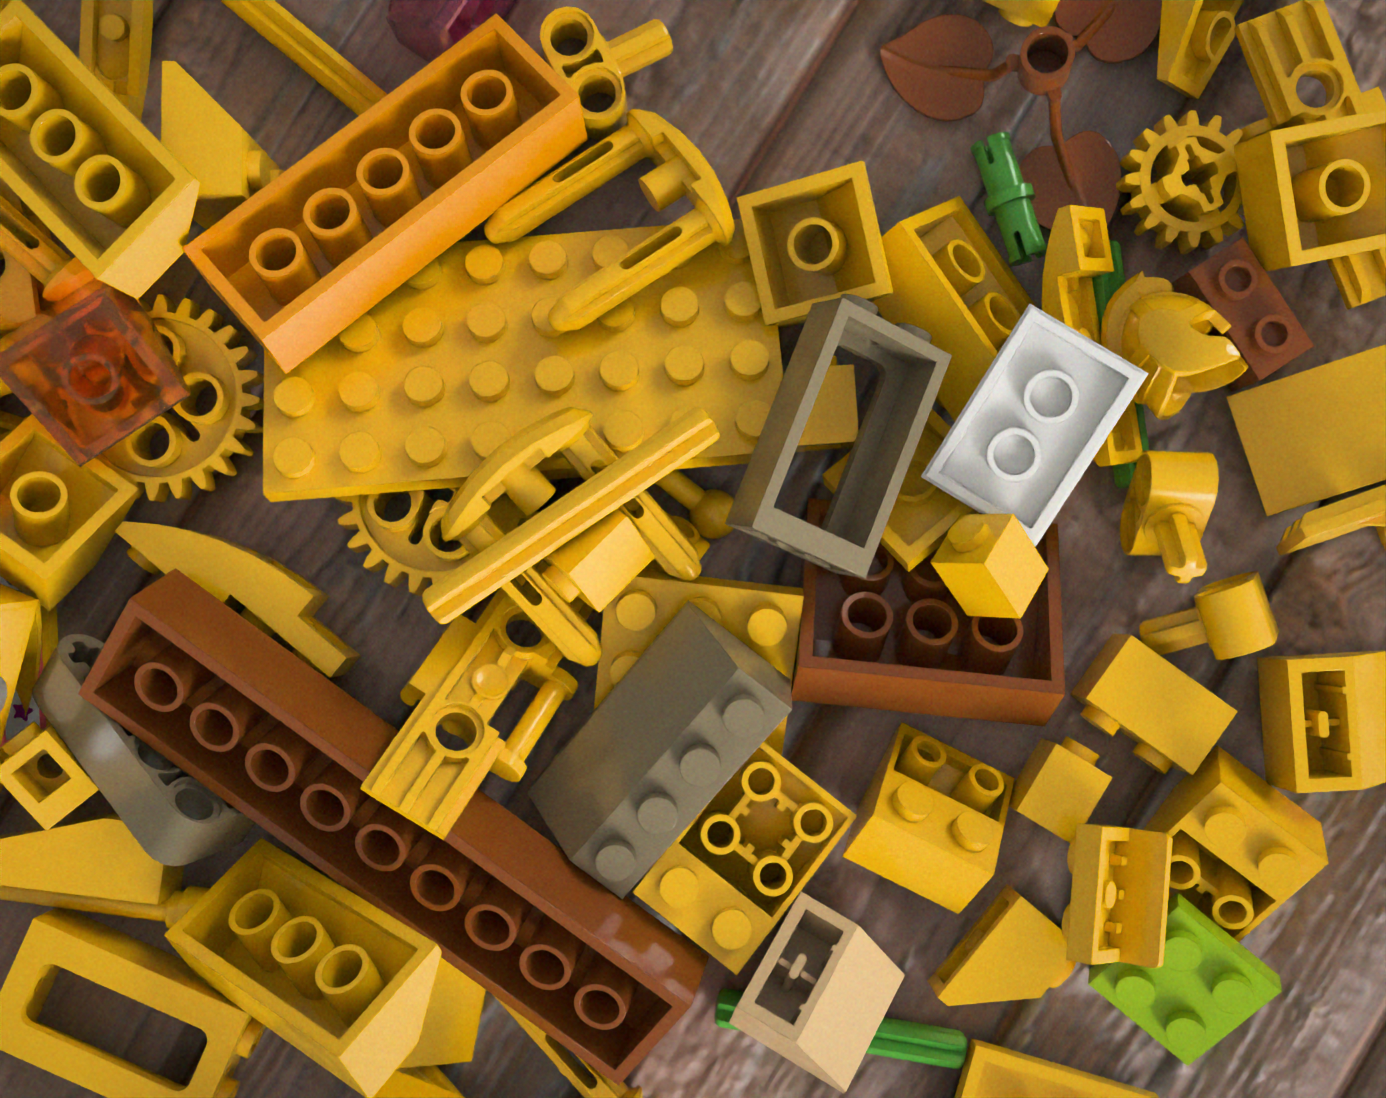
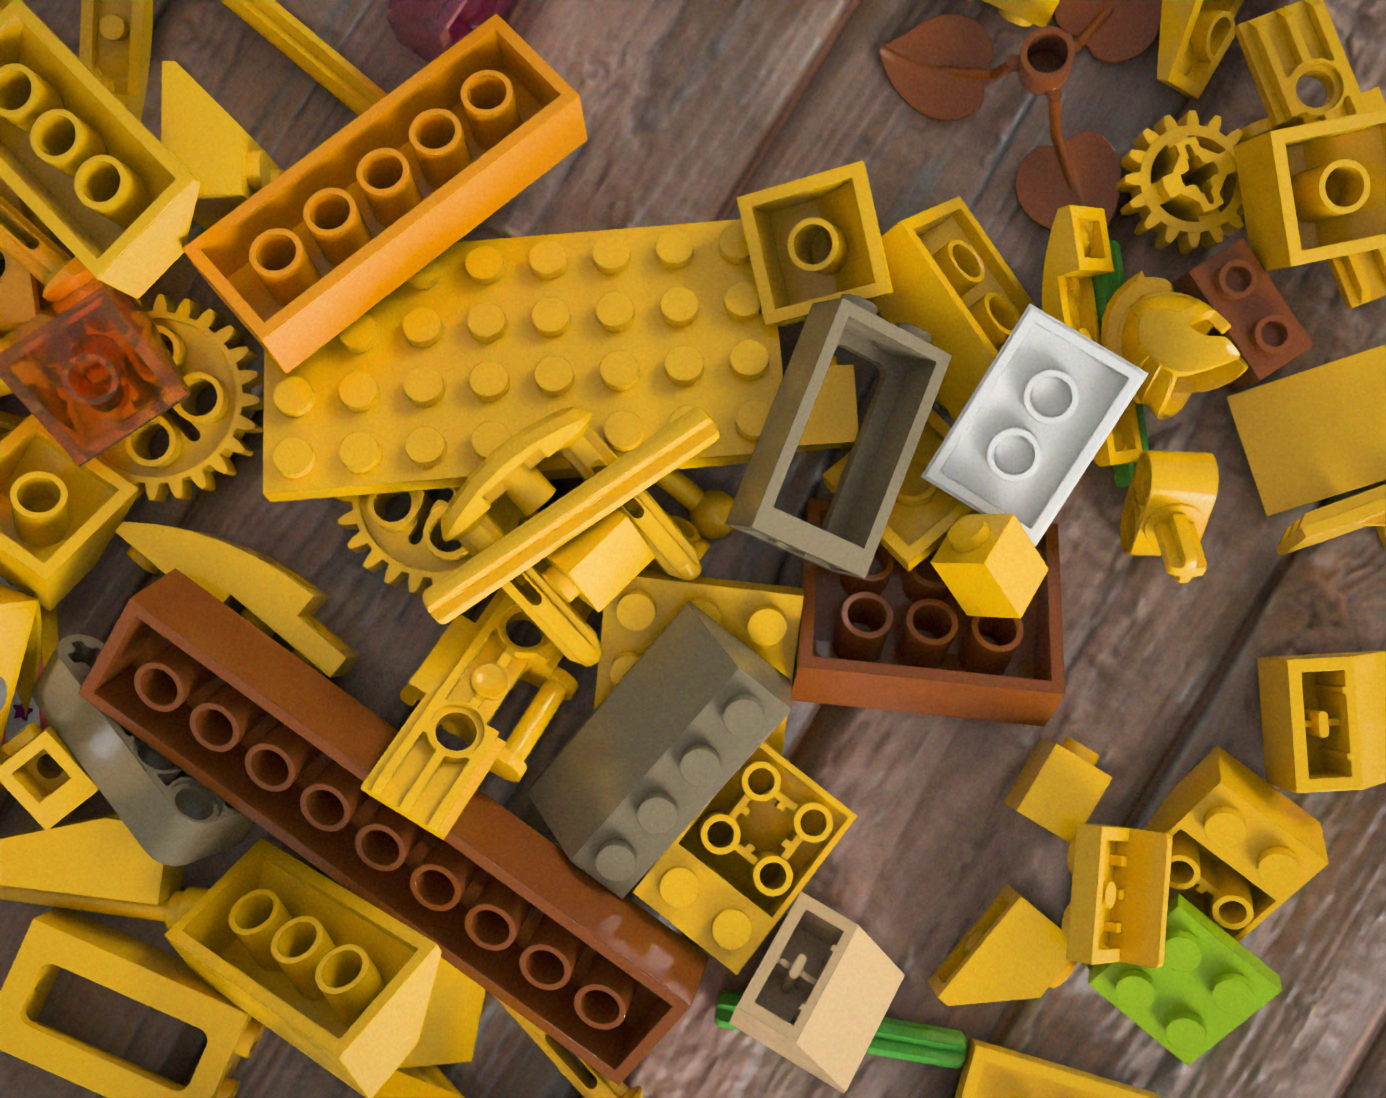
yellow piece [484,109,735,332] -> none
yellow beam [539,6,674,140] -> none
yellow slope [842,722,1015,914] -> none
bright green pin [970,132,1047,266] -> none
yellow brick [1070,634,1238,775] -> none
yellow beam [1139,571,1279,660] -> none

